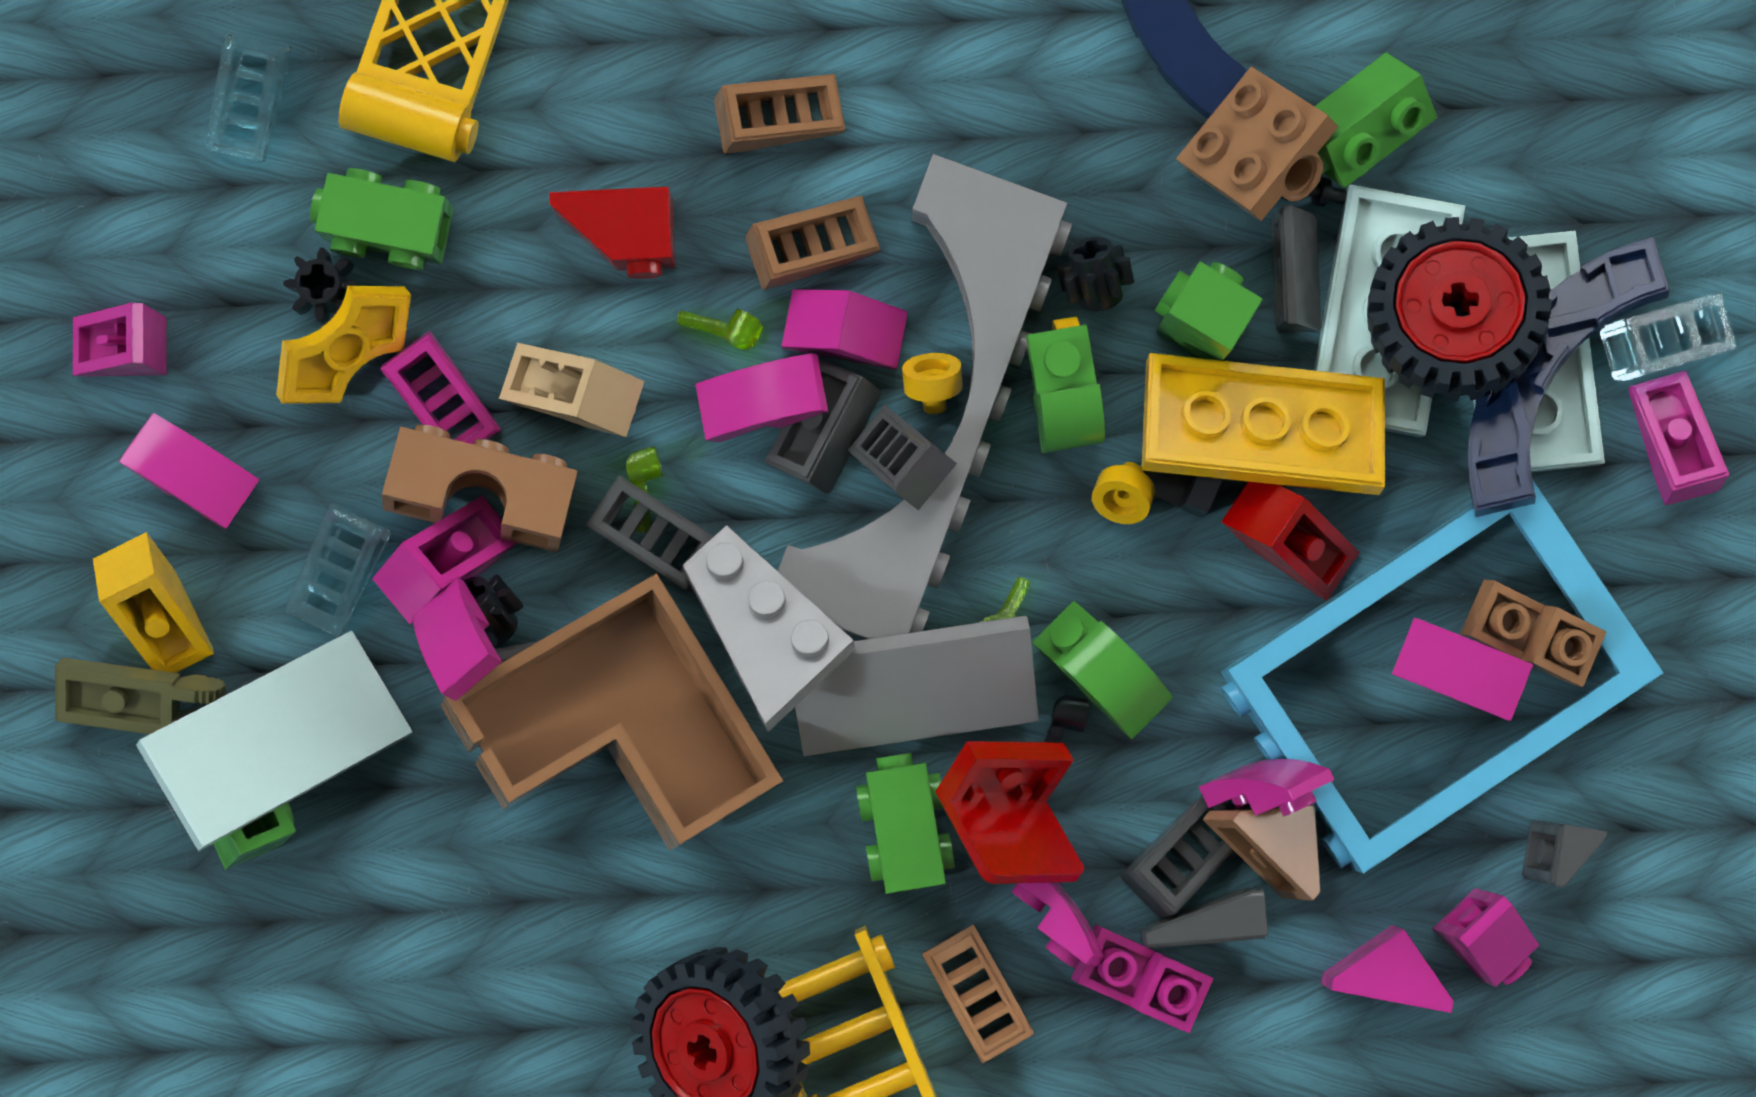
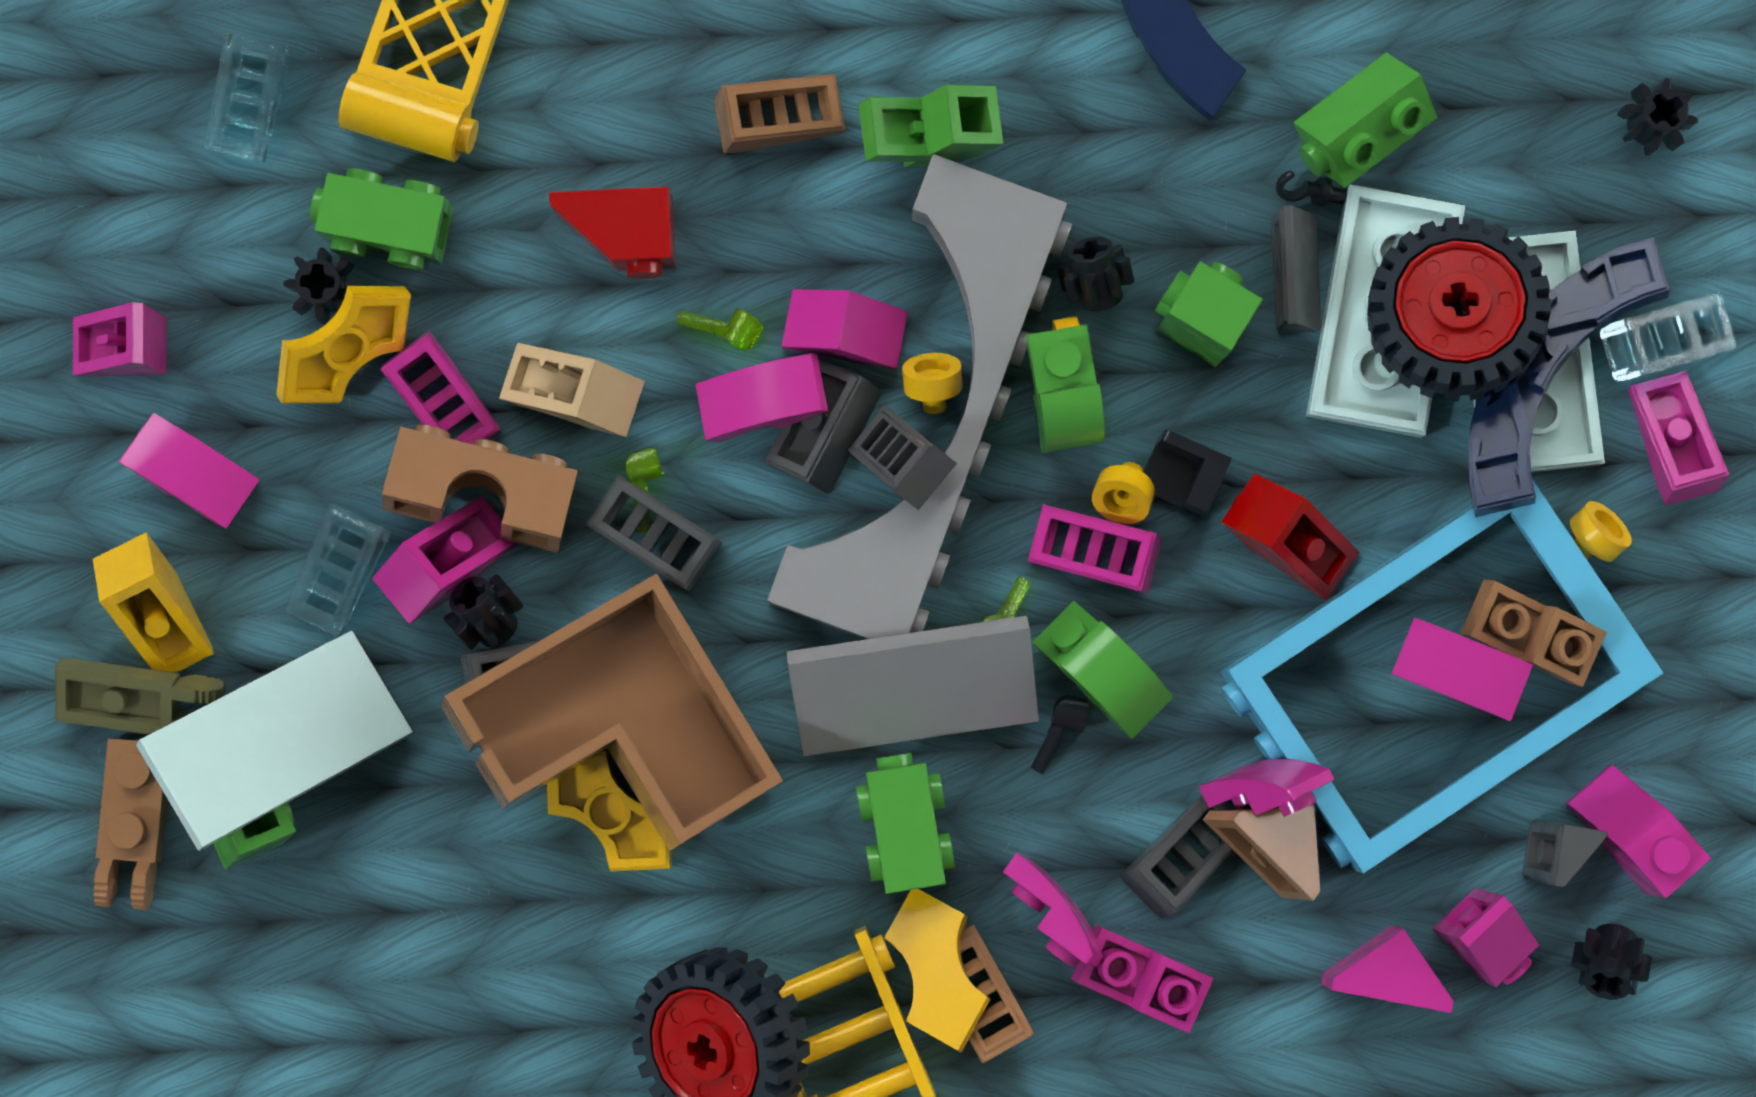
dark pink slope [413,578,502,701] -> none
light grey wing [683,525,855,732] -> none
medium nougat slope [745,195,881,290] -> none
red bracket [935,741,1084,884] -> none
dark grey slope [1140,886,1268,948] -> none
yellow tile [1141,353,1385,495] -> none
medium nougat plate [1176,67,1338,221] -> none
none -> medium nougat hinge [93,738,168,910]
none -> yellow tile [547,751,672,871]
none -> bright green brick [858,84,1004,168]
none -> yellow tile [884,889,991,1053]
none -> dark pink slope [1028,504,1162,594]
none -> dark pink slope [1565,765,1711,898]
none -> yellow tile [1569,501,1632,562]
none -> black gear [1571,924,1652,1000]
none -> black gear [1617,78,1698,156]

